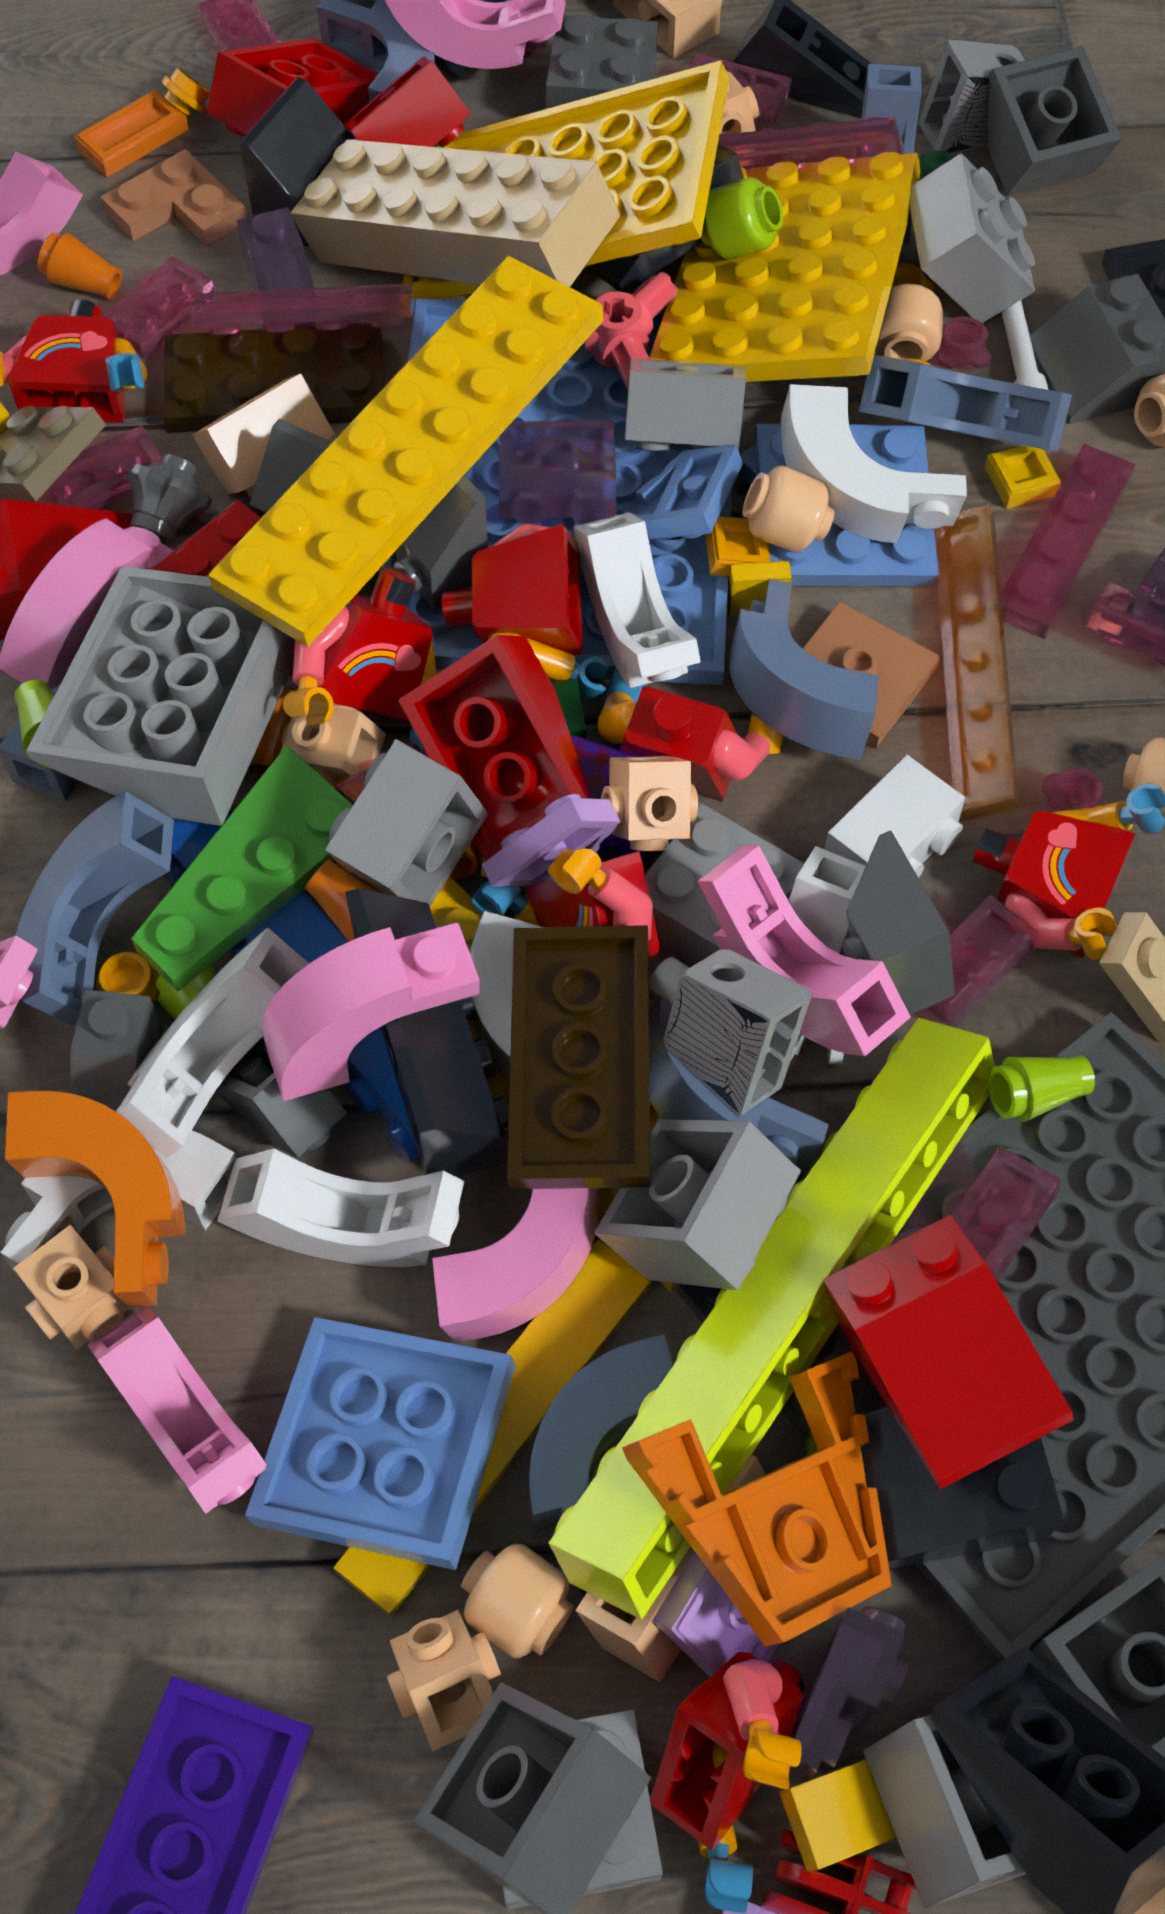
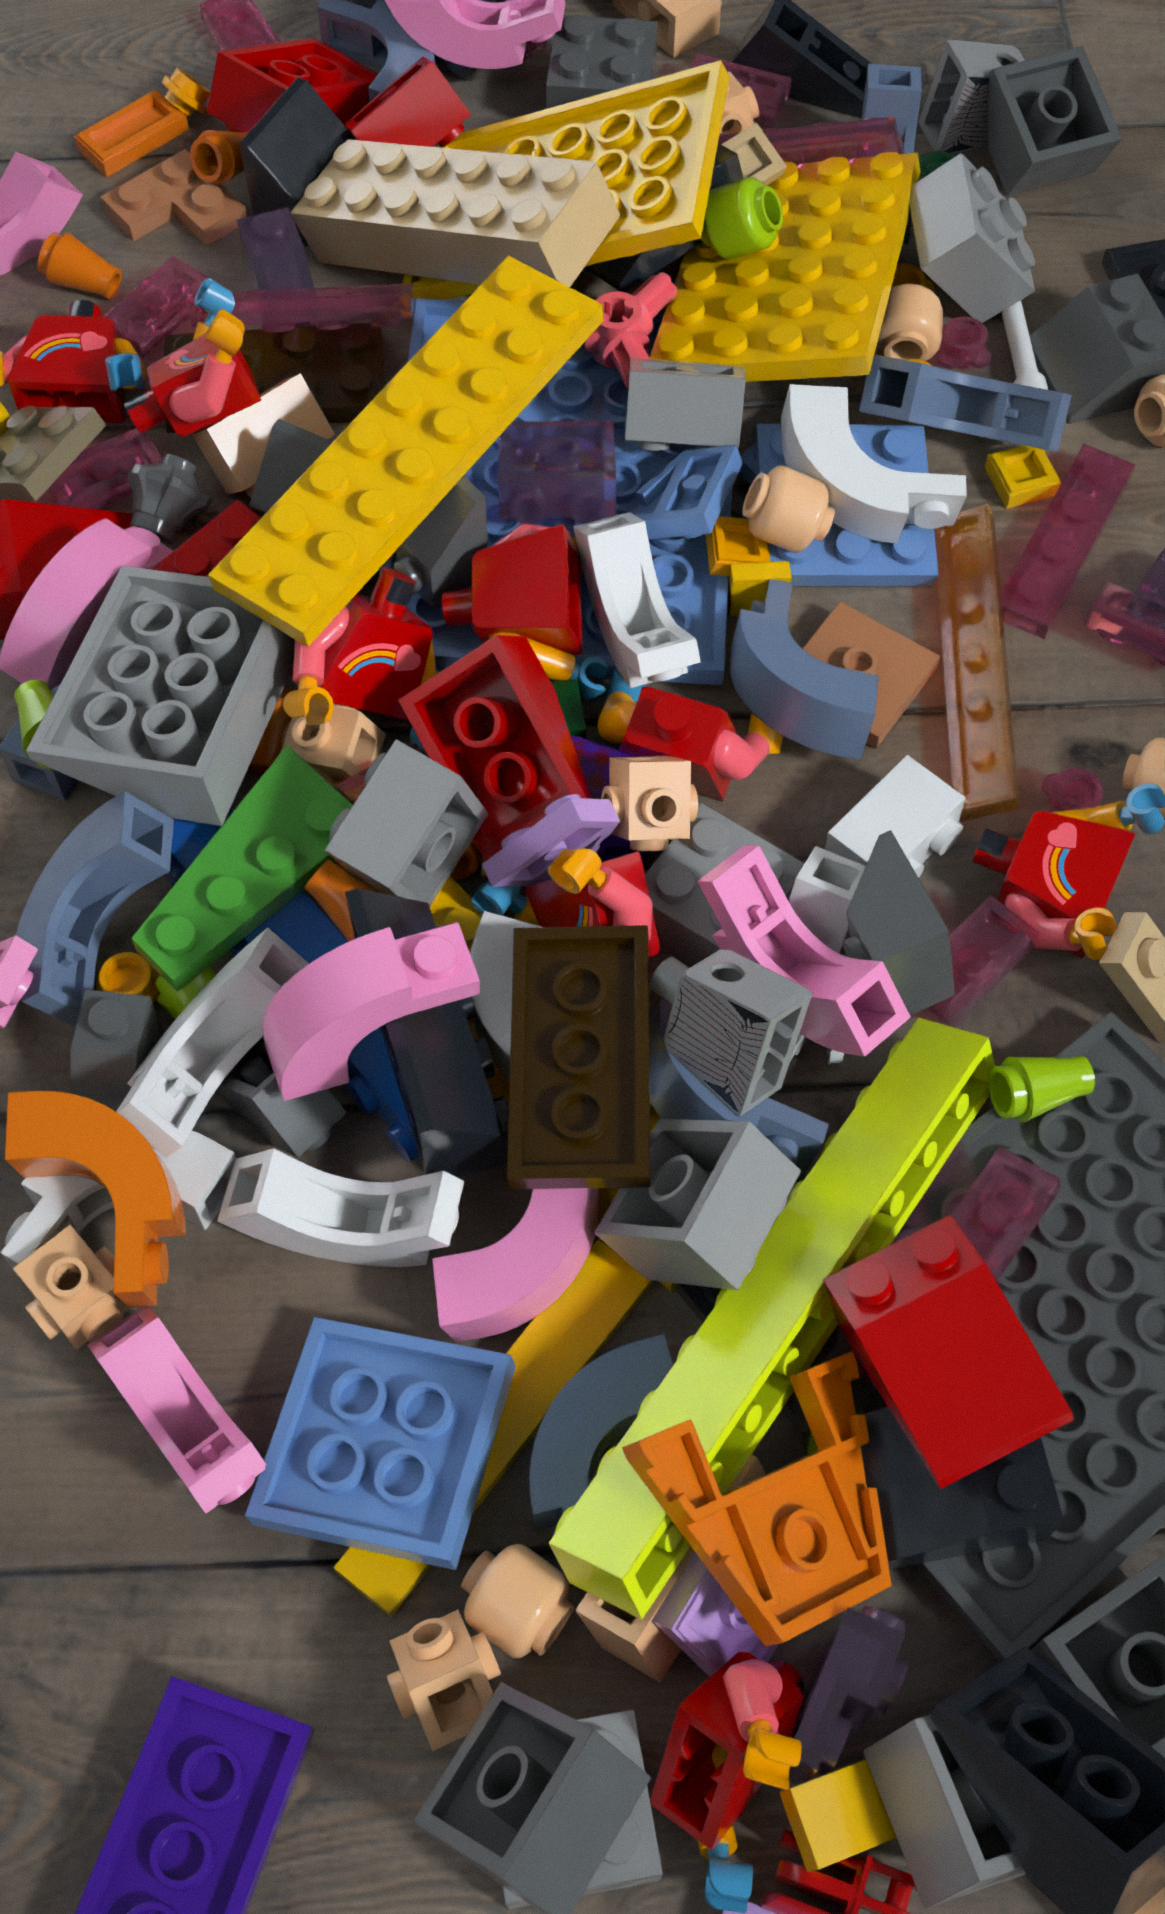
none -> torso [124,278,262,437]
none -> orange cone [190,130,250,185]
none -> tan plate [721,122,787,186]

